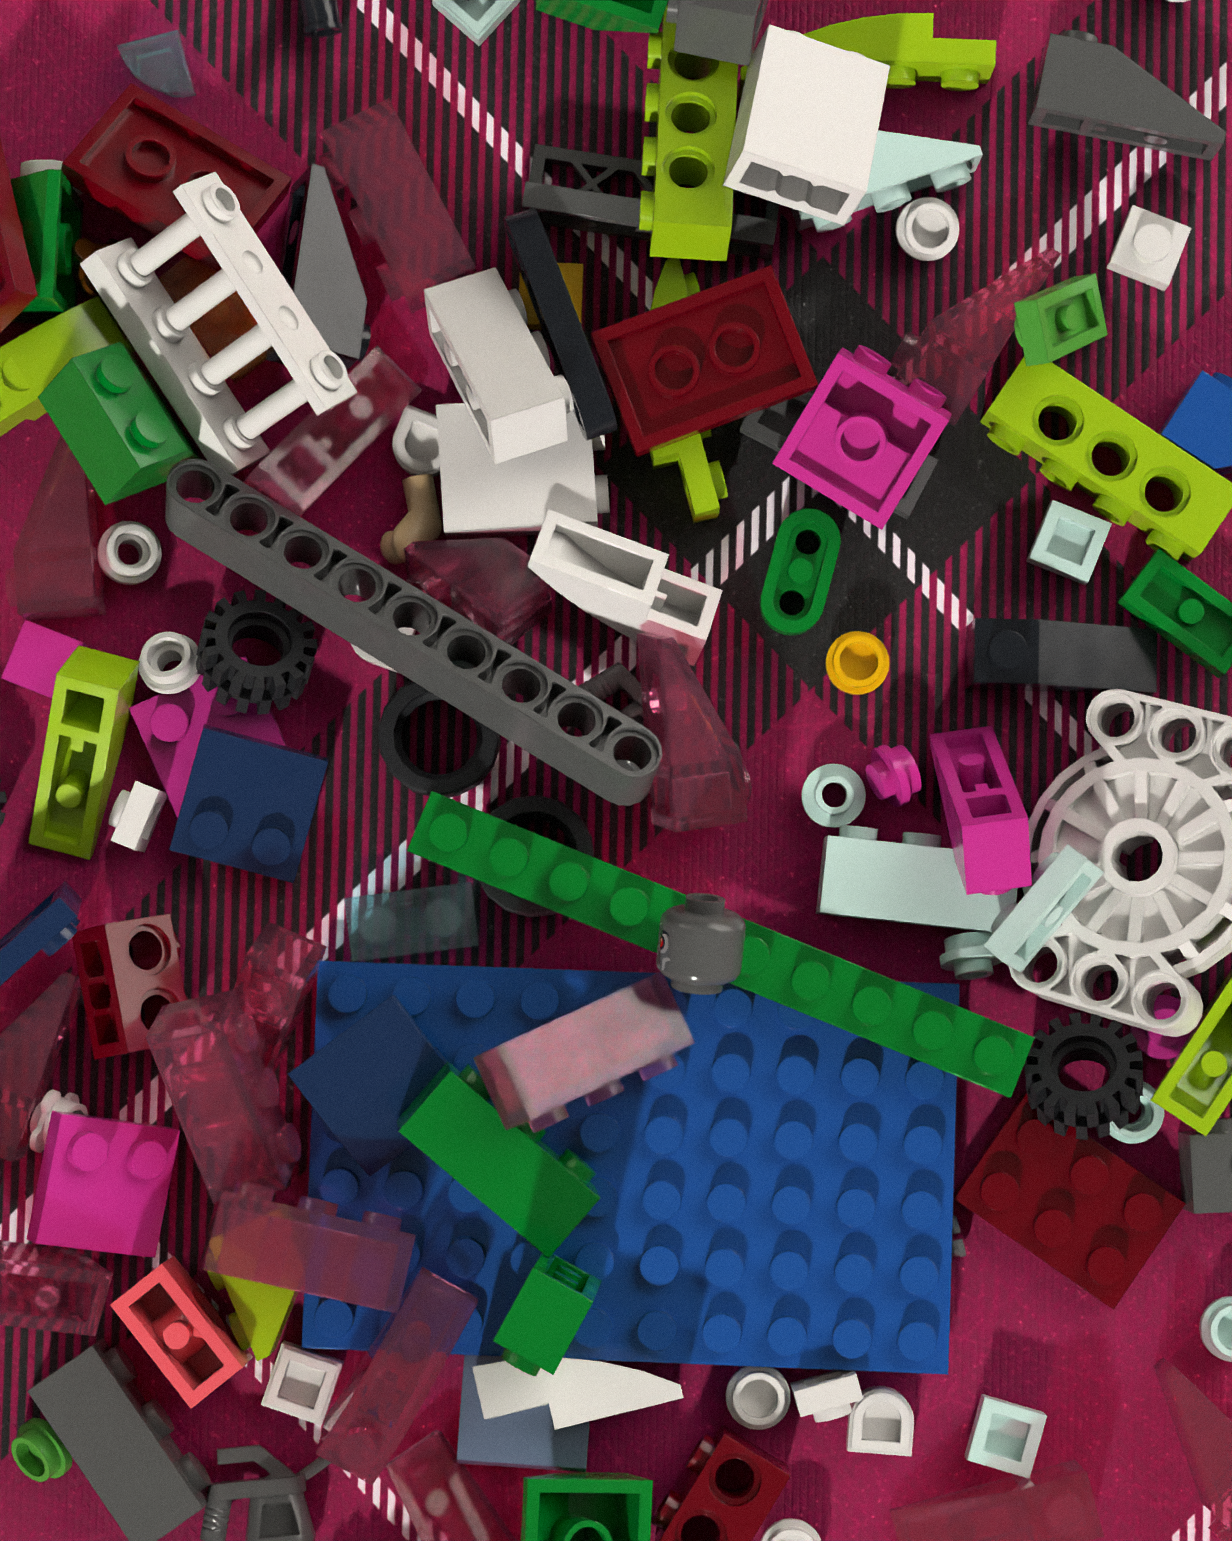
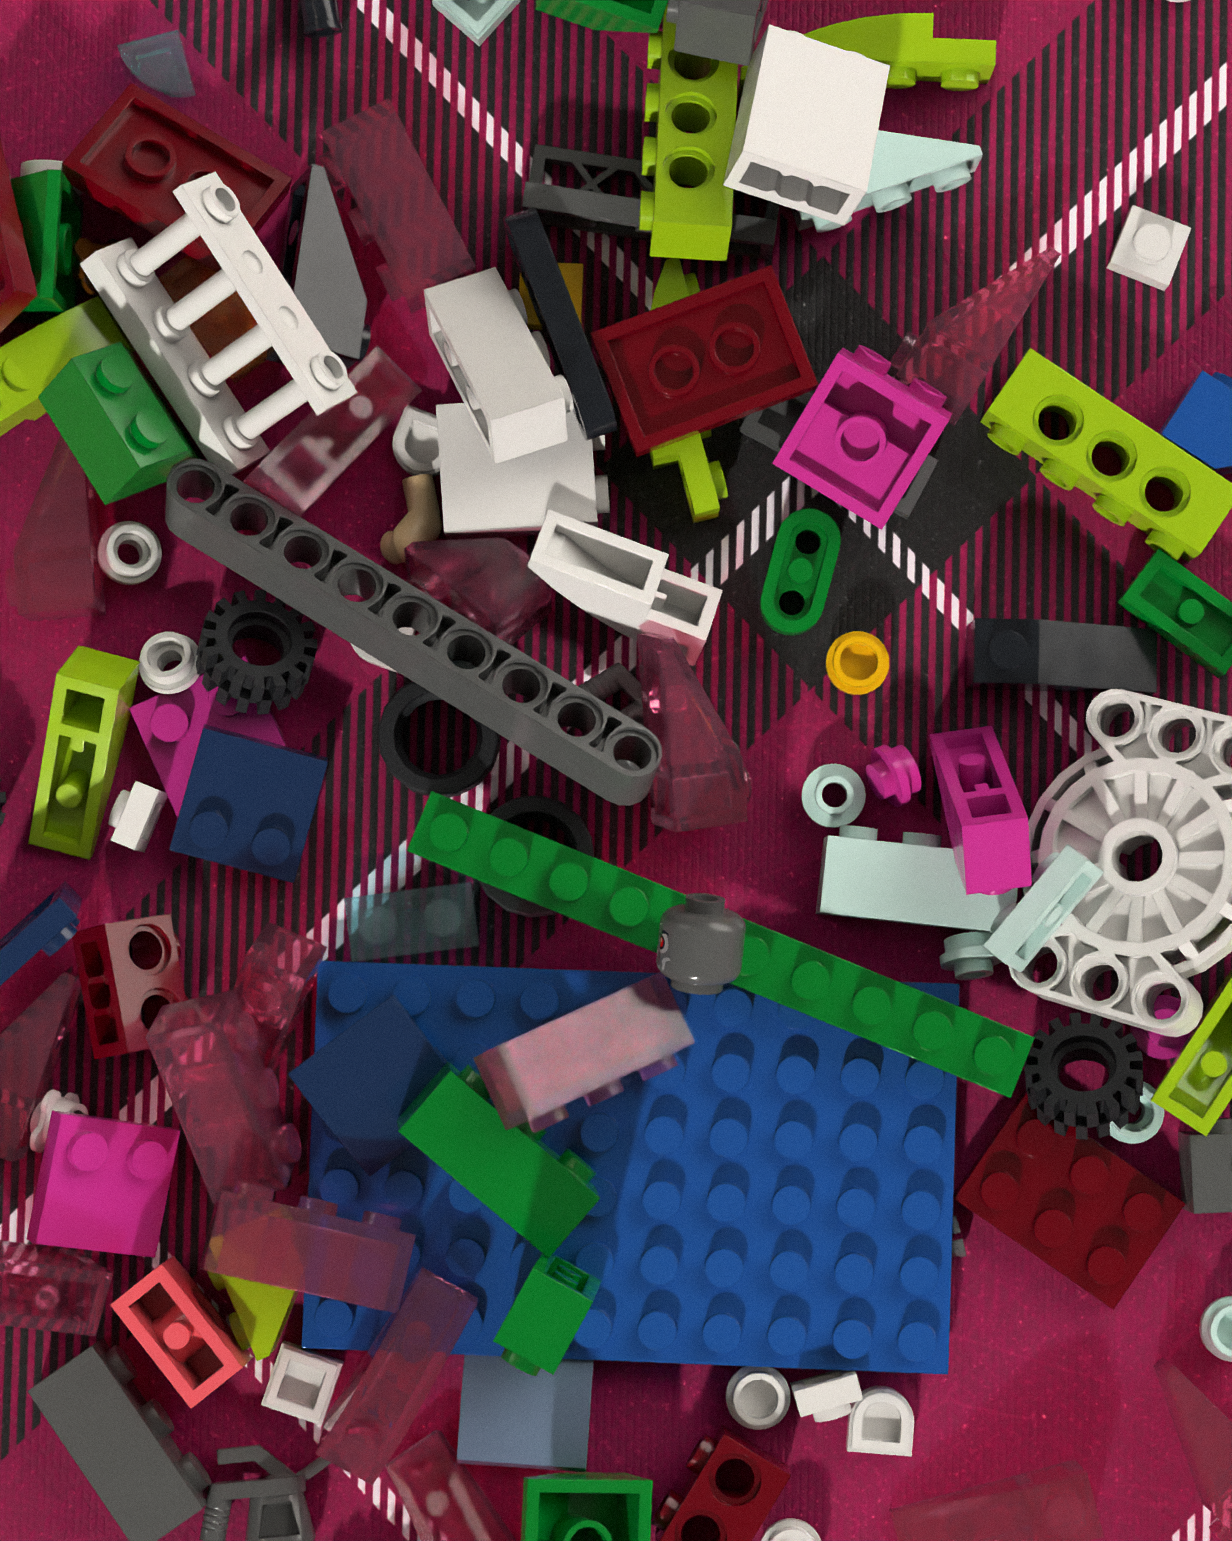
dark pink tile [1,620,87,698] -> none
bright green plate [11,1418,72,1482] -> none
white slope [472,1358,684,1430] -> none
white plate [895,197,959,261] -> none
light aqua plate [964,1394,1047,1479] -> none
bright green plate [1014,273,1108,366] -> none
light aqua plate [1026,500,1112,585] -> none
dark grey slope [1028,30,1226,161] -> none

